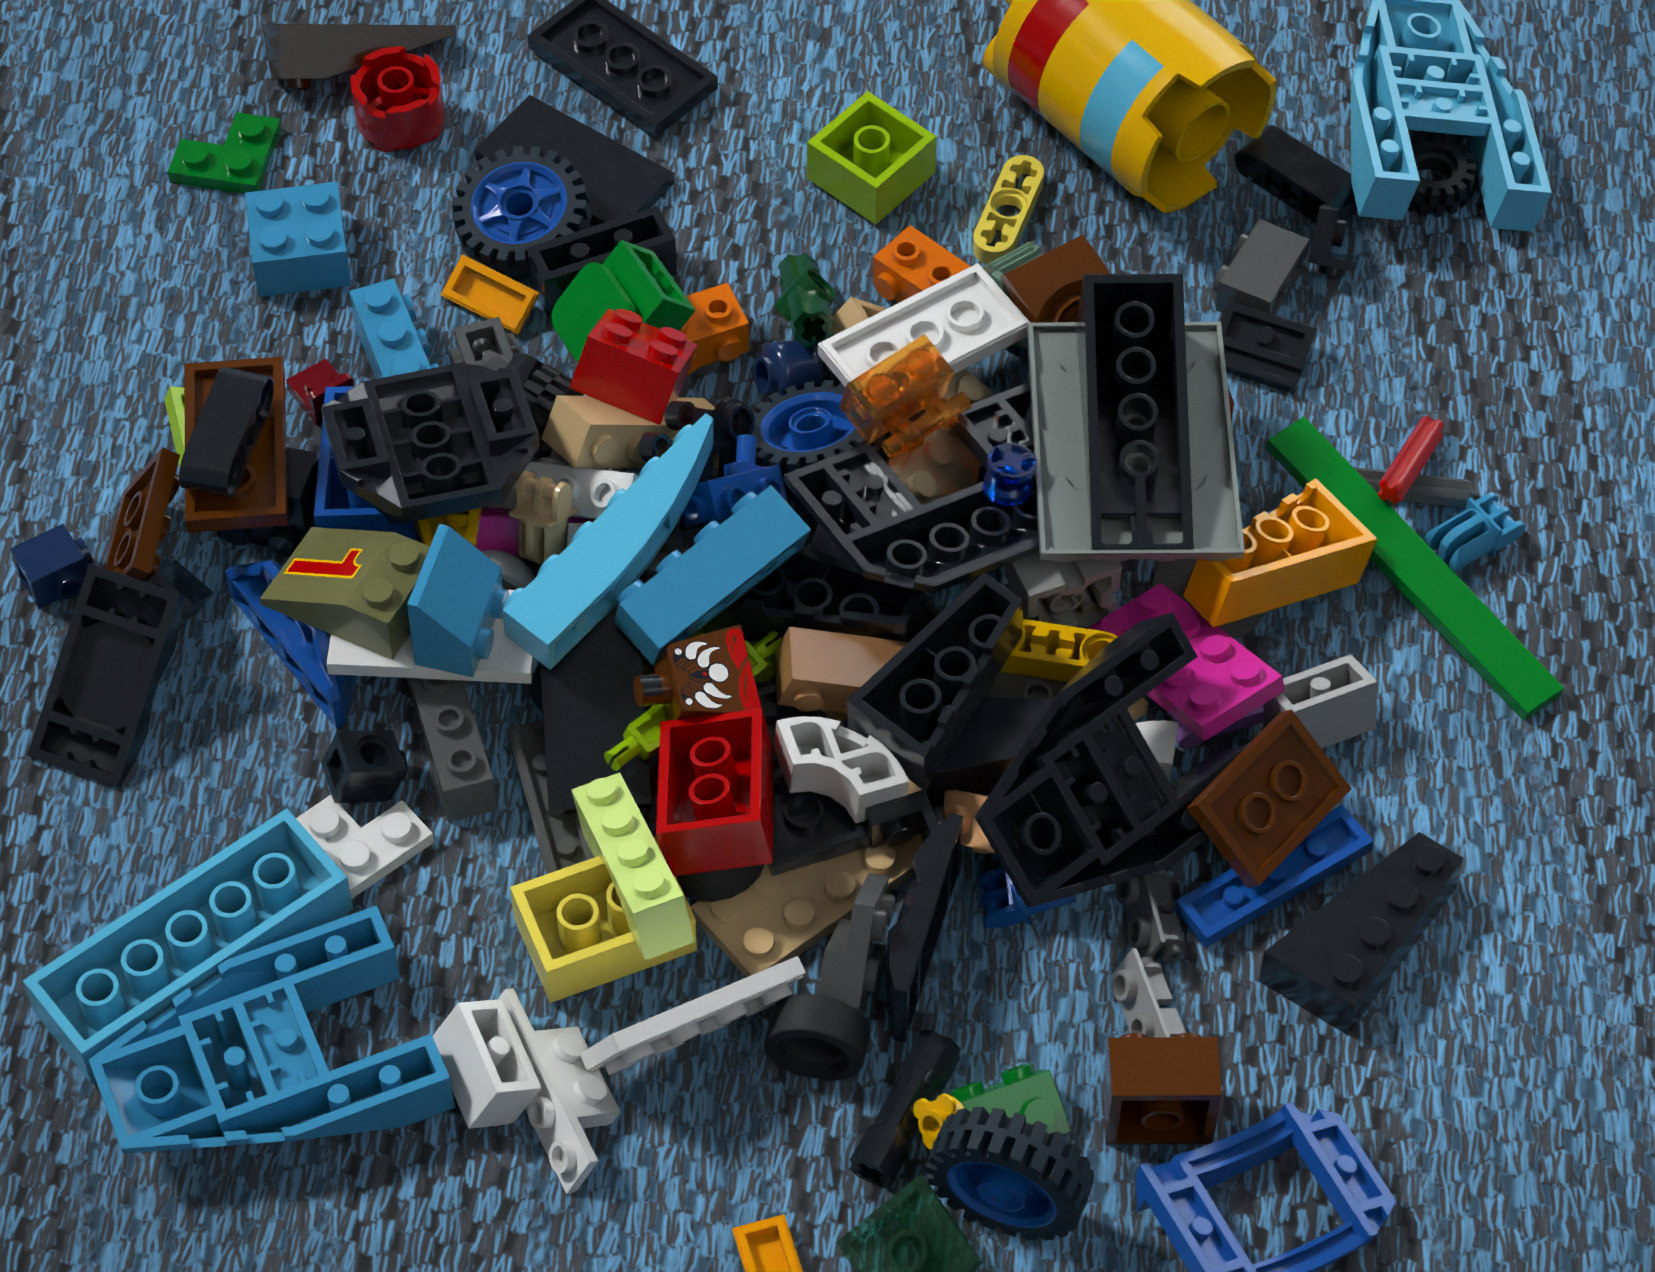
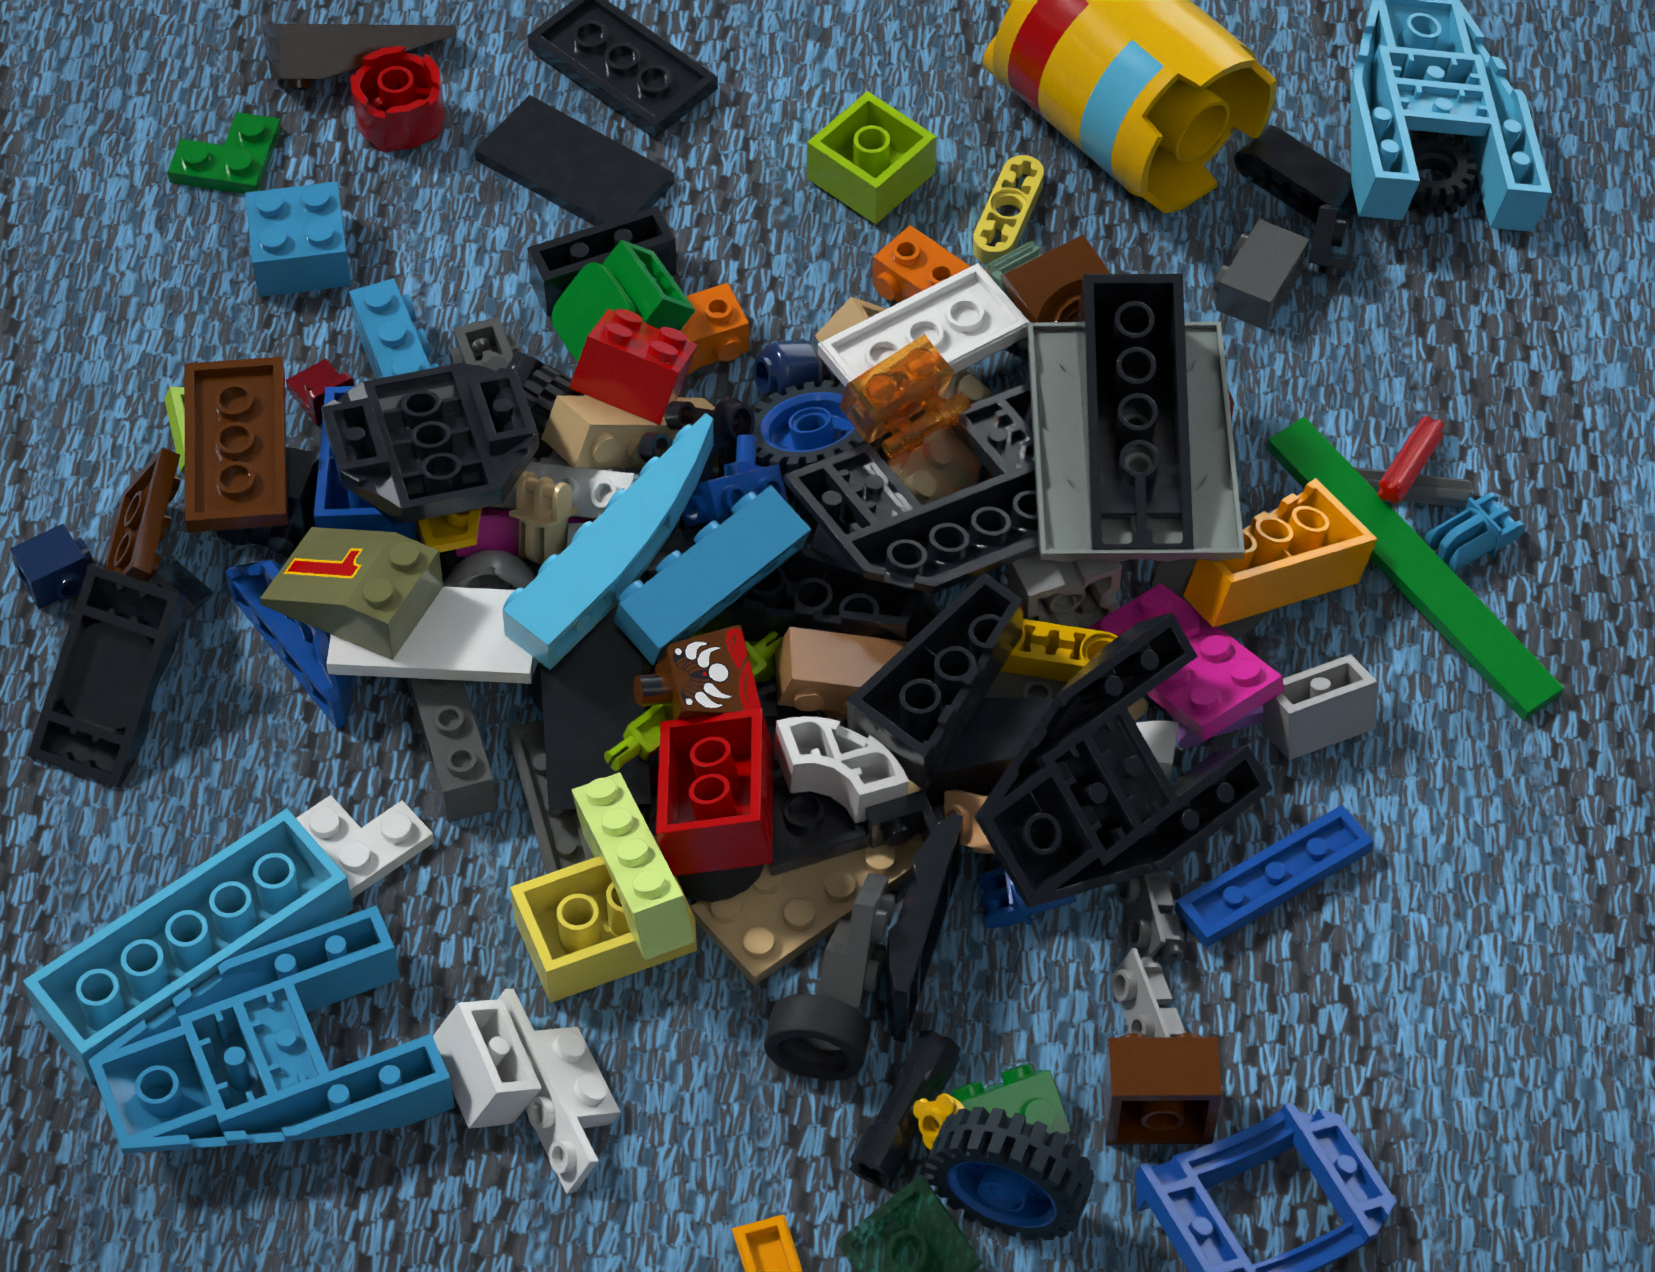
black beam [179,367,274,498] -> none
black brick [321,730,407,803] -> none
dark azure slope [407,524,509,677] -> none
light orange tile [440,254,540,334] -> none
wheel [452,146,592,282] -> none
white tile [580,956,806,1075] -> none
dark green piece [774,253,837,349] -> none
clear blue wheel [983,443,1037,506] -> none
reddish brown plate [1187,709,1352,888] -> none
black plate [1220,300,1317,394] -> none
black wedge [1259,832,1464,1036] -> none

